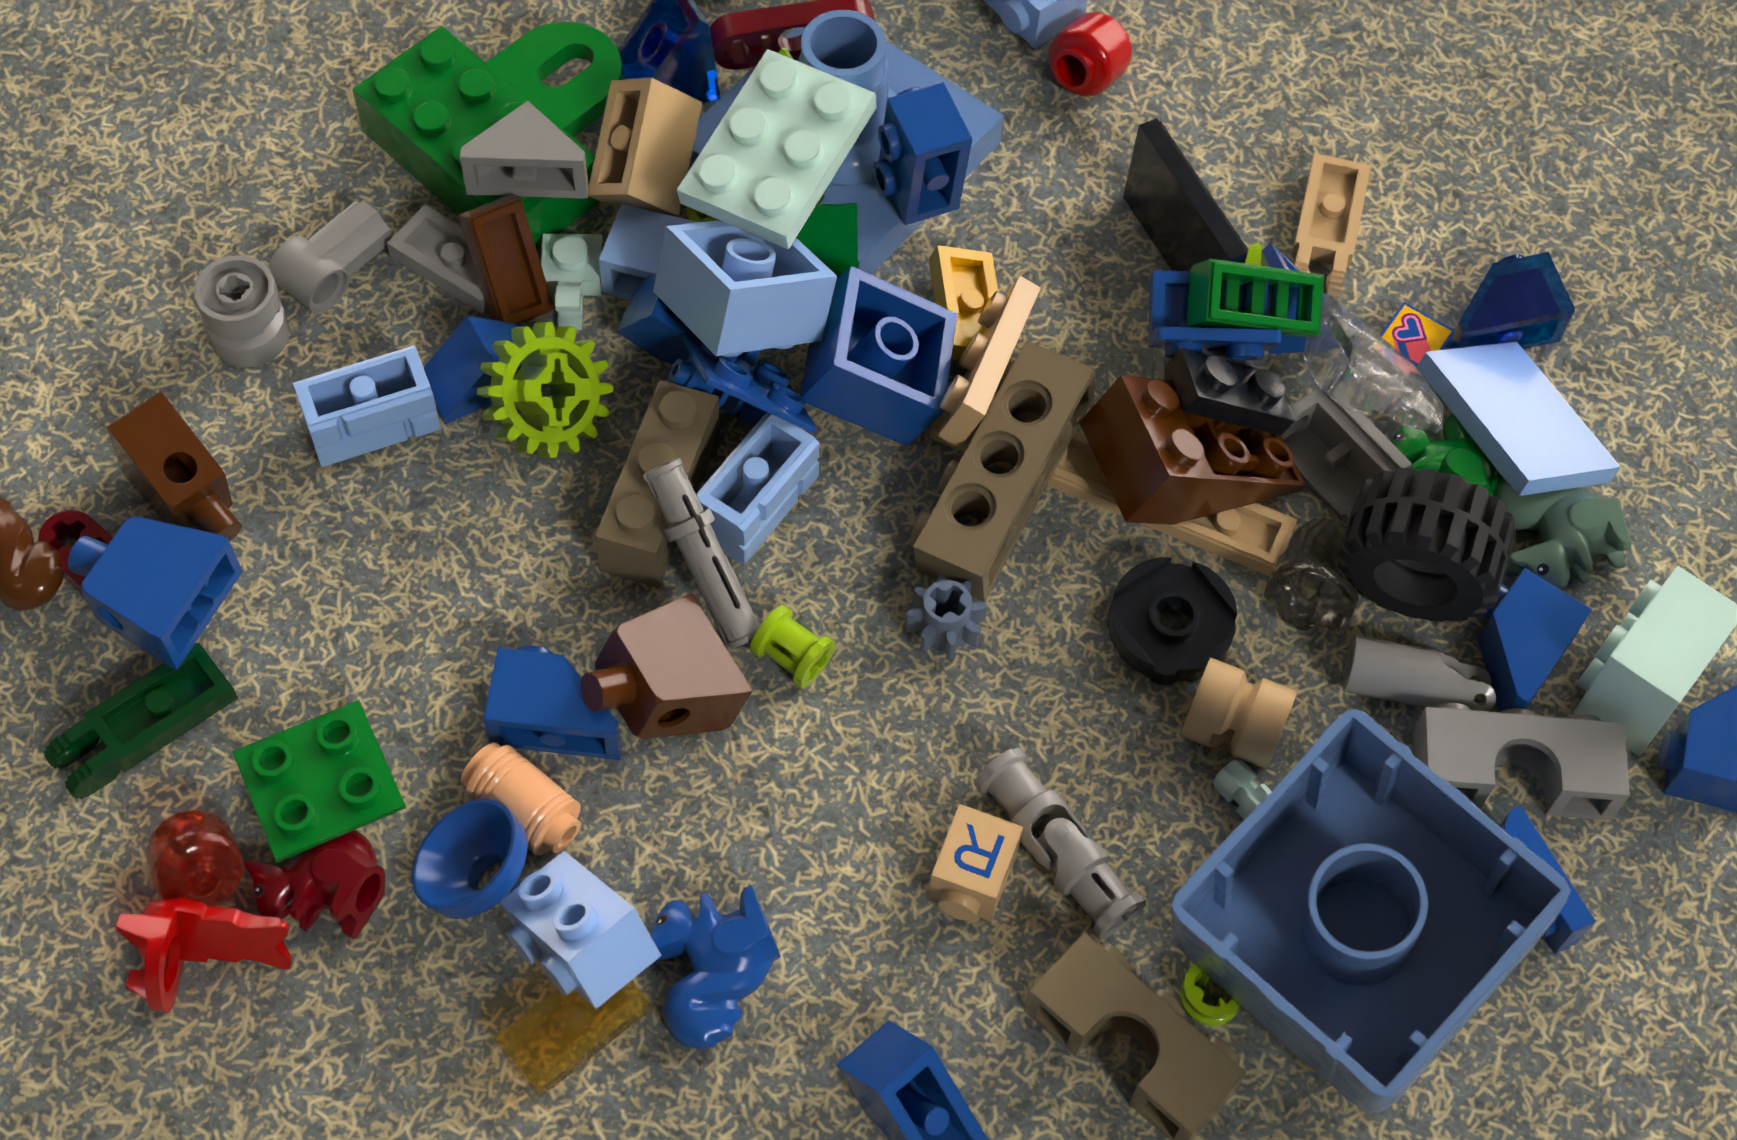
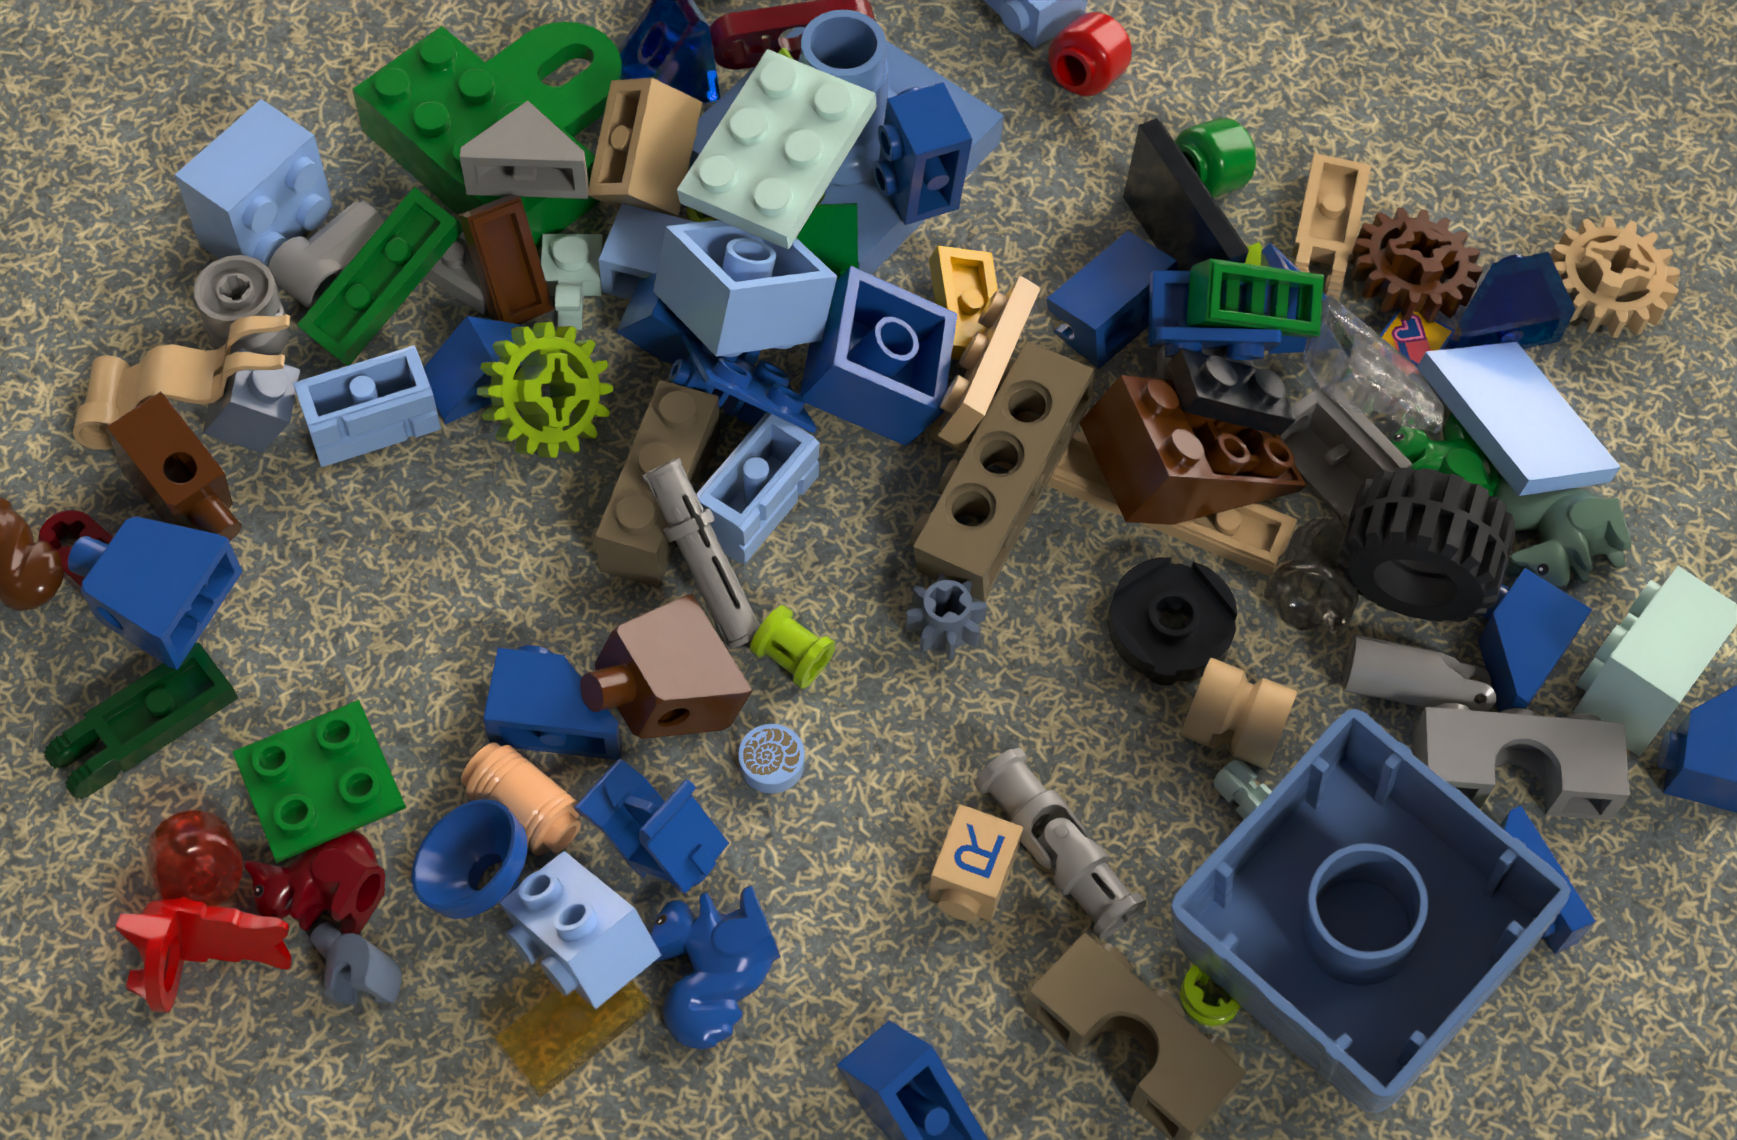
none -> tan flag [73,314,290,450]
none -> light blue brick [175,99,334,267]
none -> sand blue brick [203,348,300,452]
none -> green plate [297,186,463,366]
none -> sand blue piece [310,922,402,1005]
none -> blue piece [574,758,730,894]
none -> light blue tile [738,724,805,794]
none -> blue hinge [1047,231,1178,369]
none -> green head [1174,117,1256,198]
none -> reddish brown gear [1349,207,1483,323]
none -> tan gear [1544,216,1680,338]

